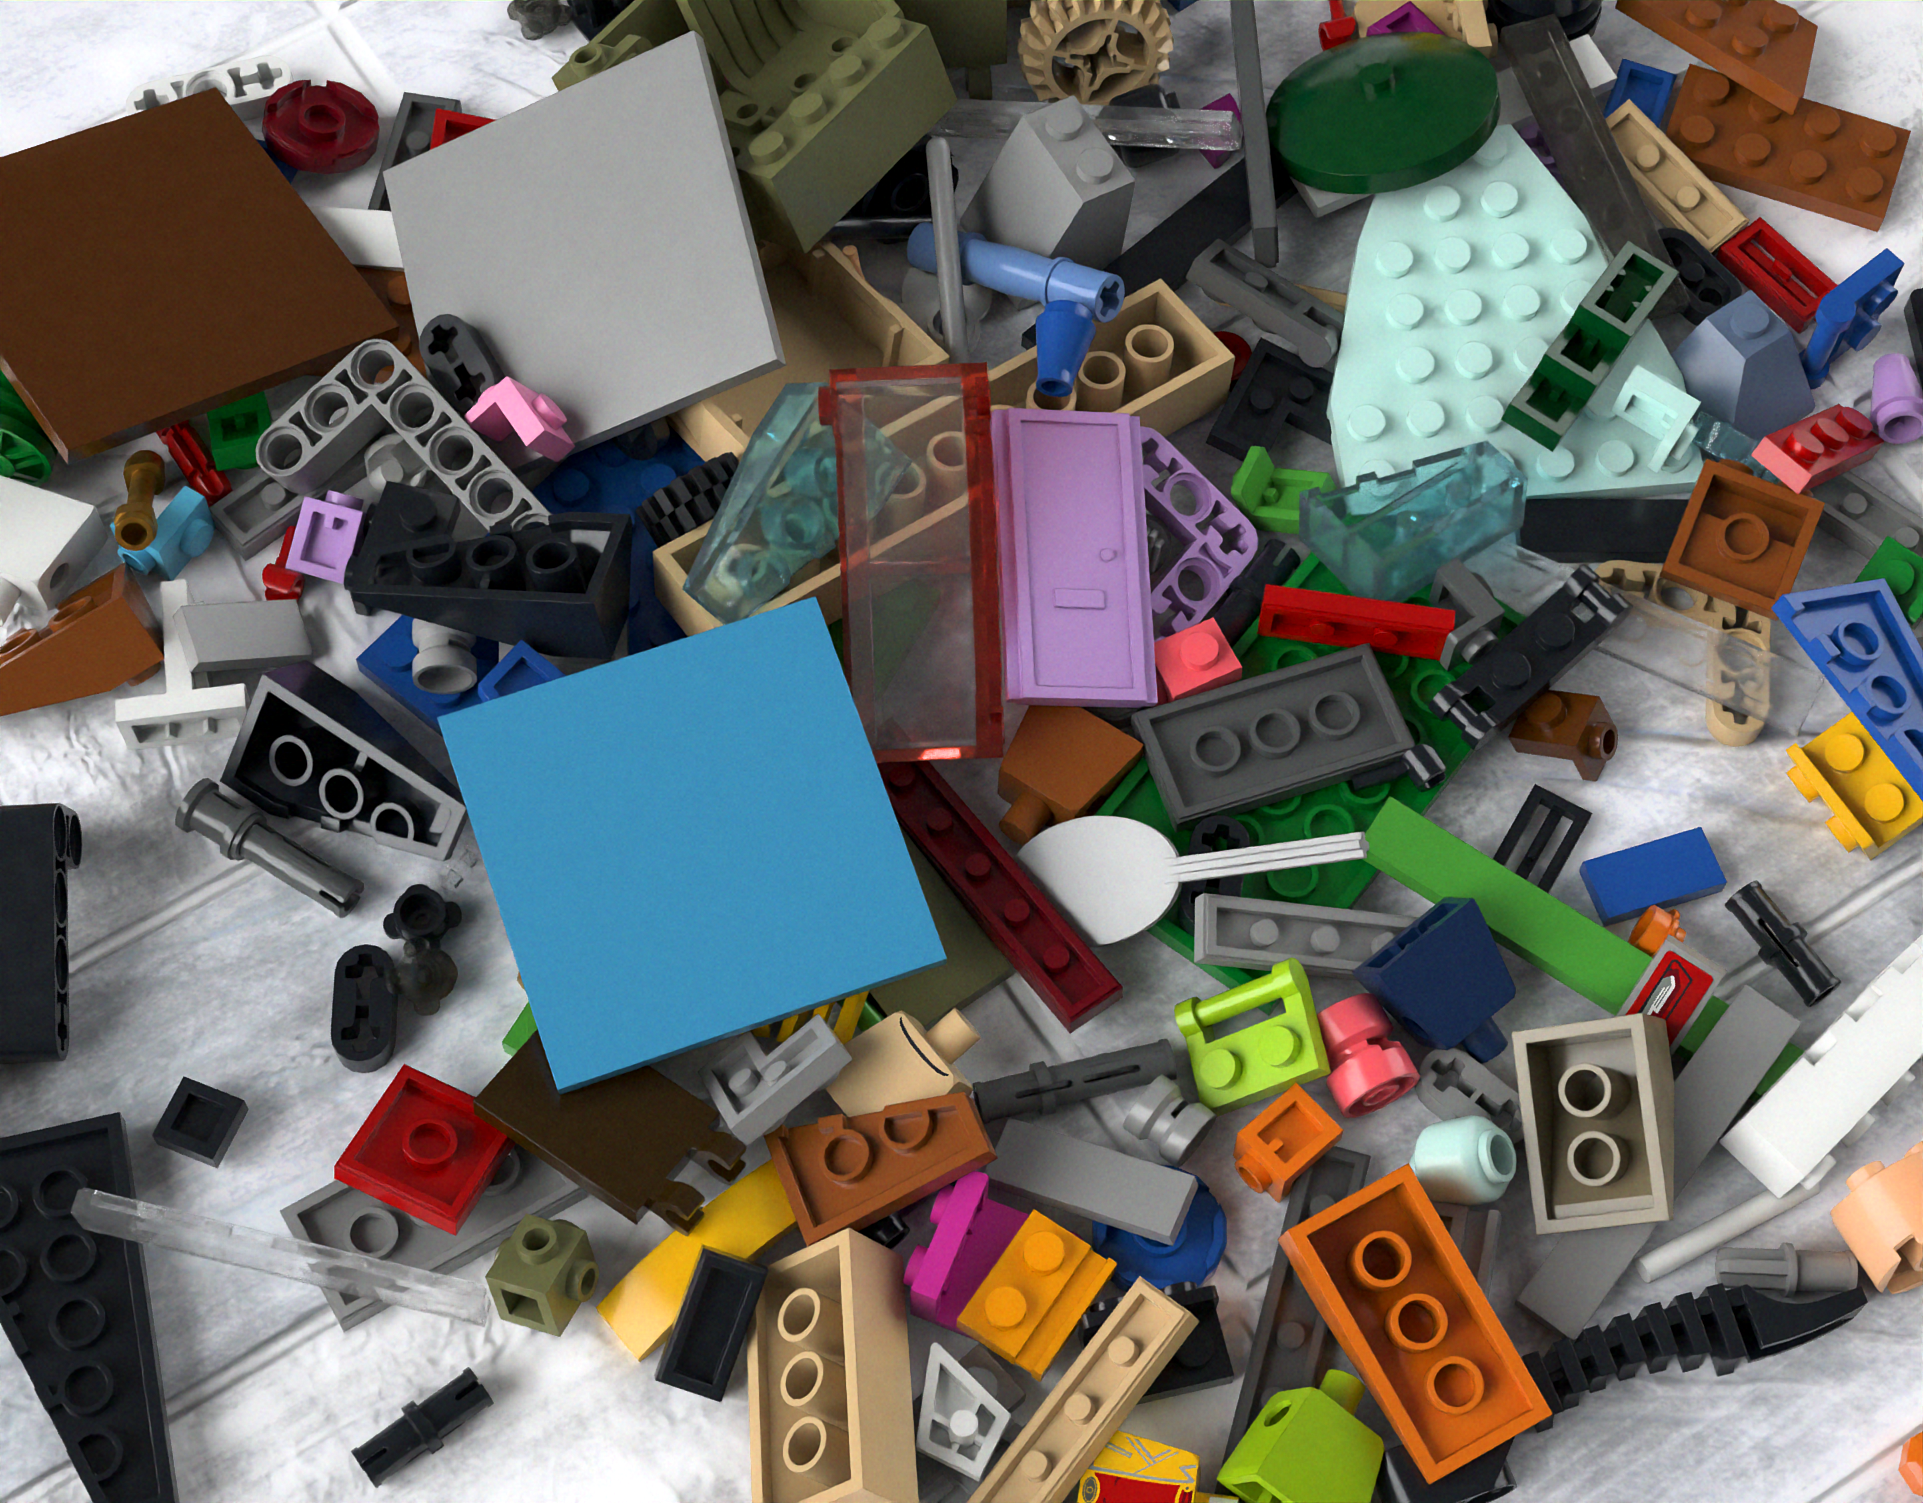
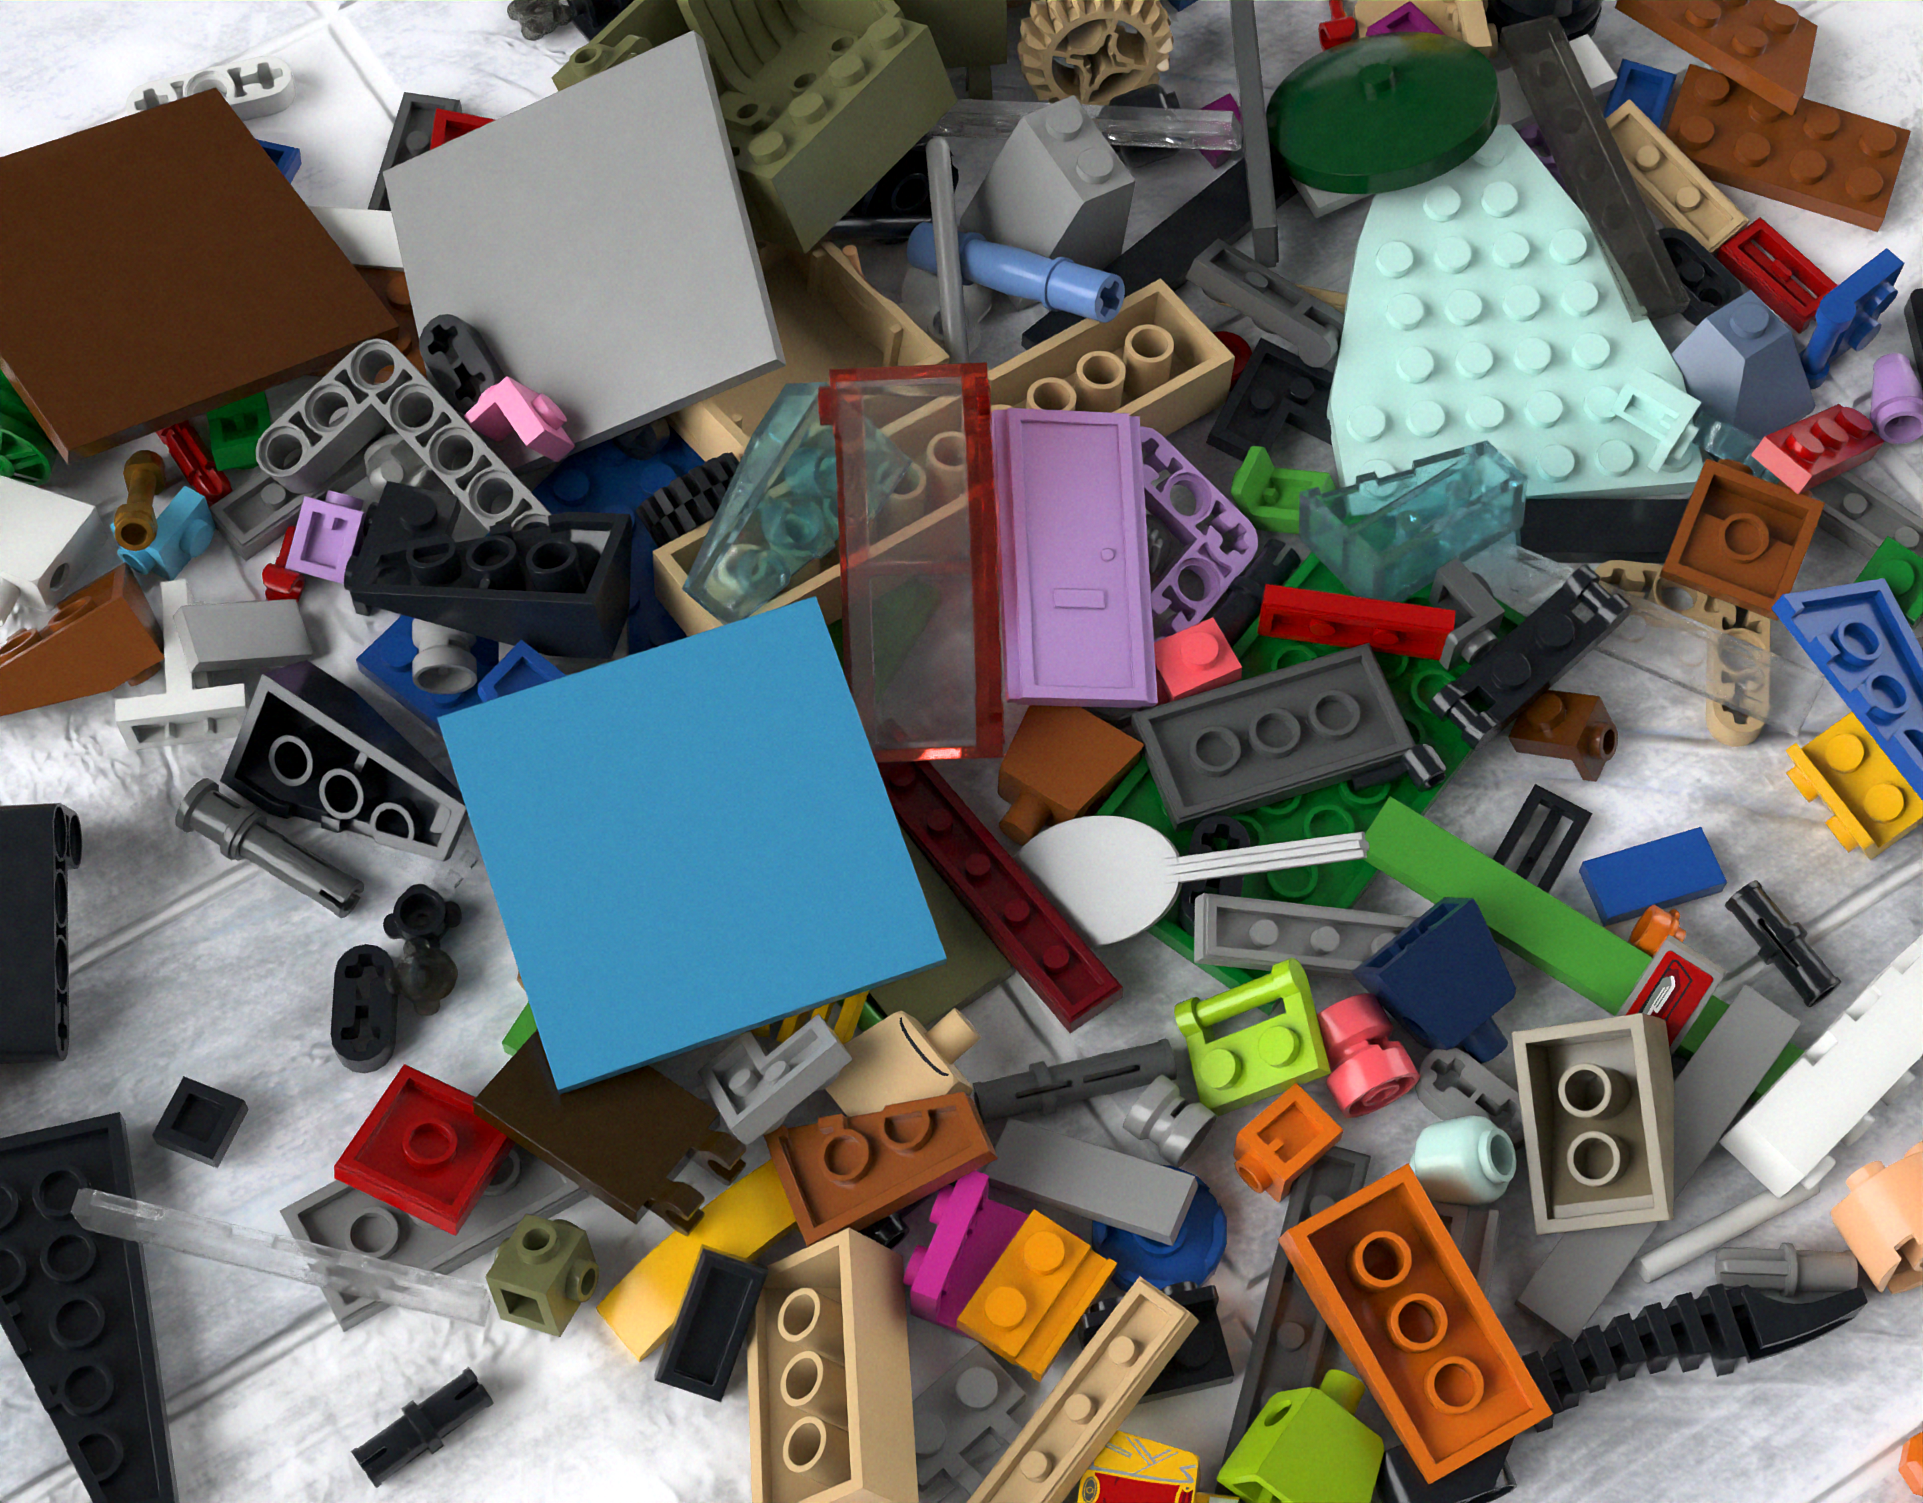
dark red tile [262,80,380,175] -> none
white piece [915,1343,1011,1482] -> none
blue cone [1036,300,1096,397] -> none
dark green slope [1501,241,1679,452] -> none

